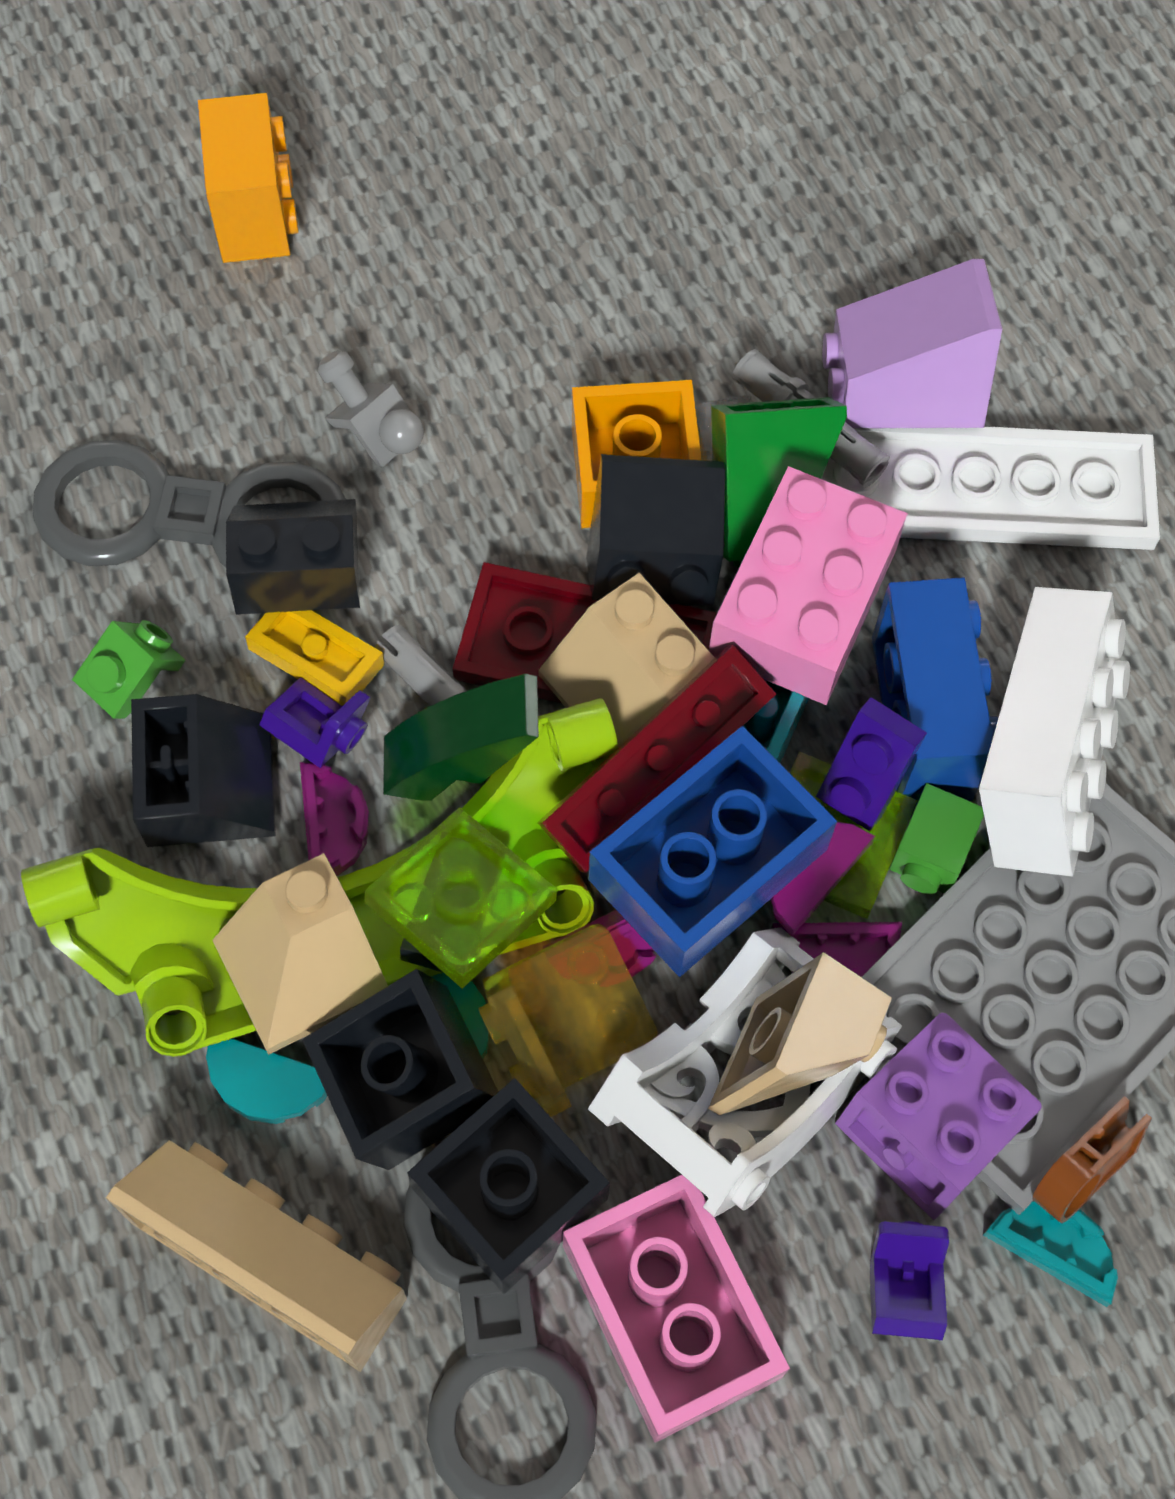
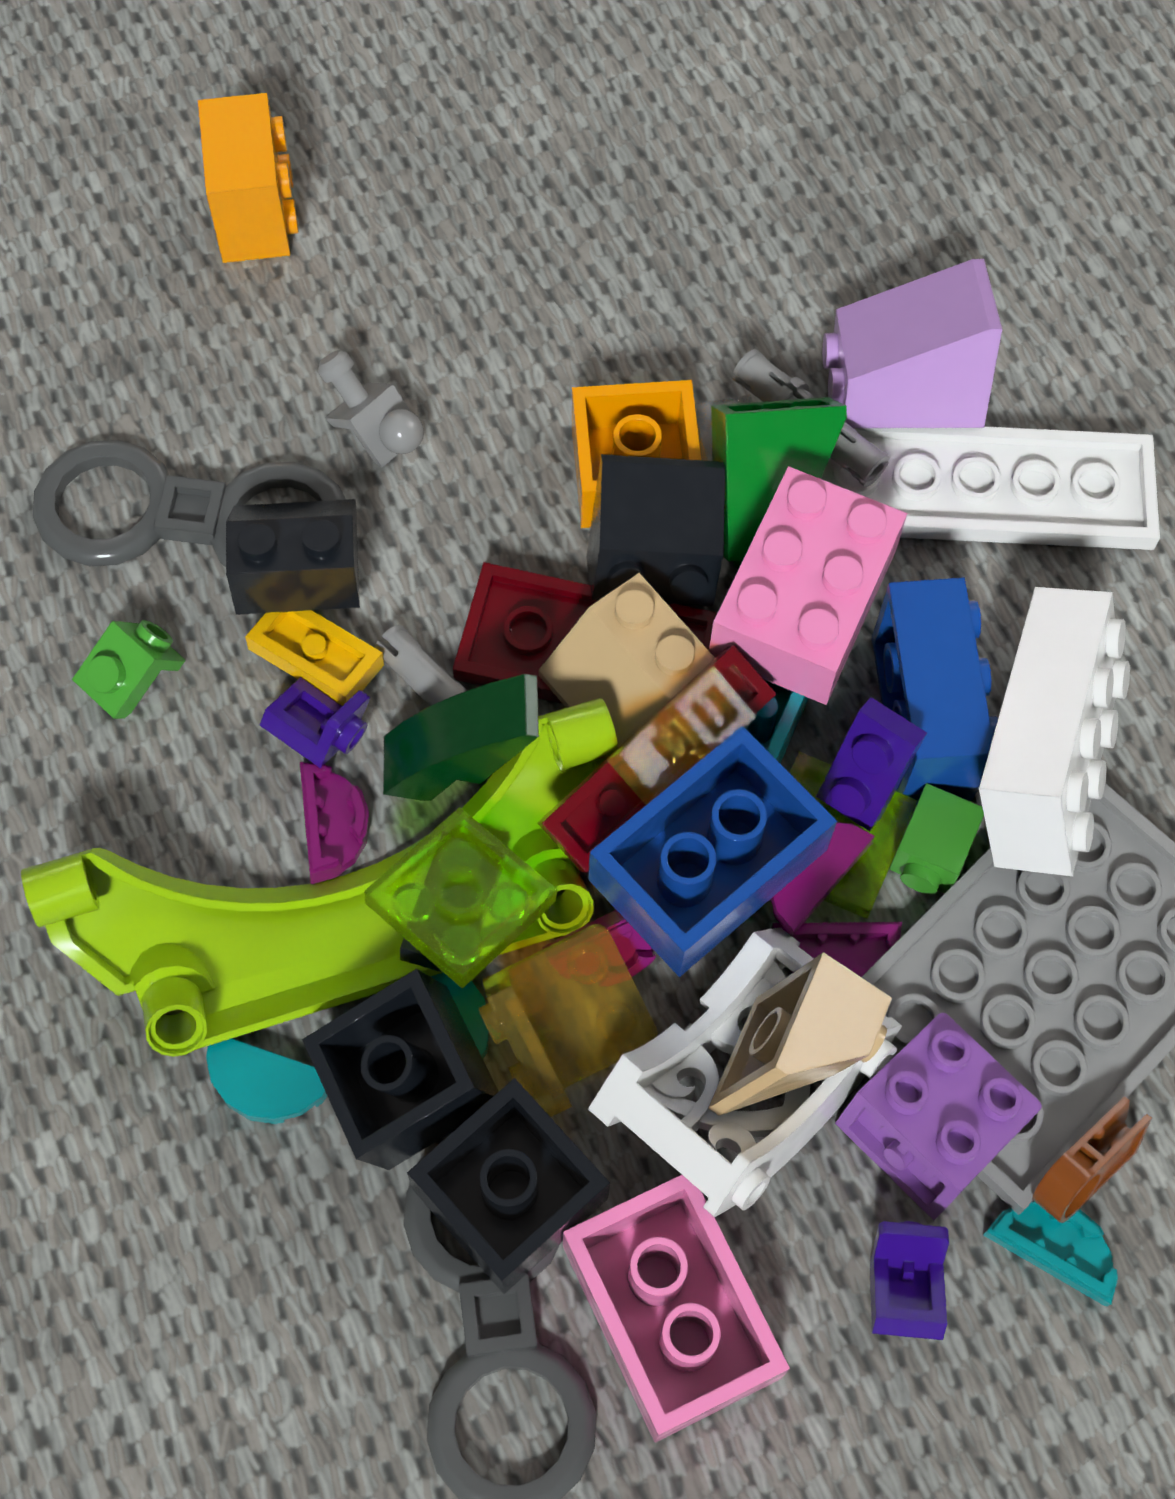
tan slope [106,1140,407,1372] -> none
black slope [131,694,276,847] -> none
tan slope [212,853,388,1055] -> none
none -> clear yellow slope [607,666,756,805]

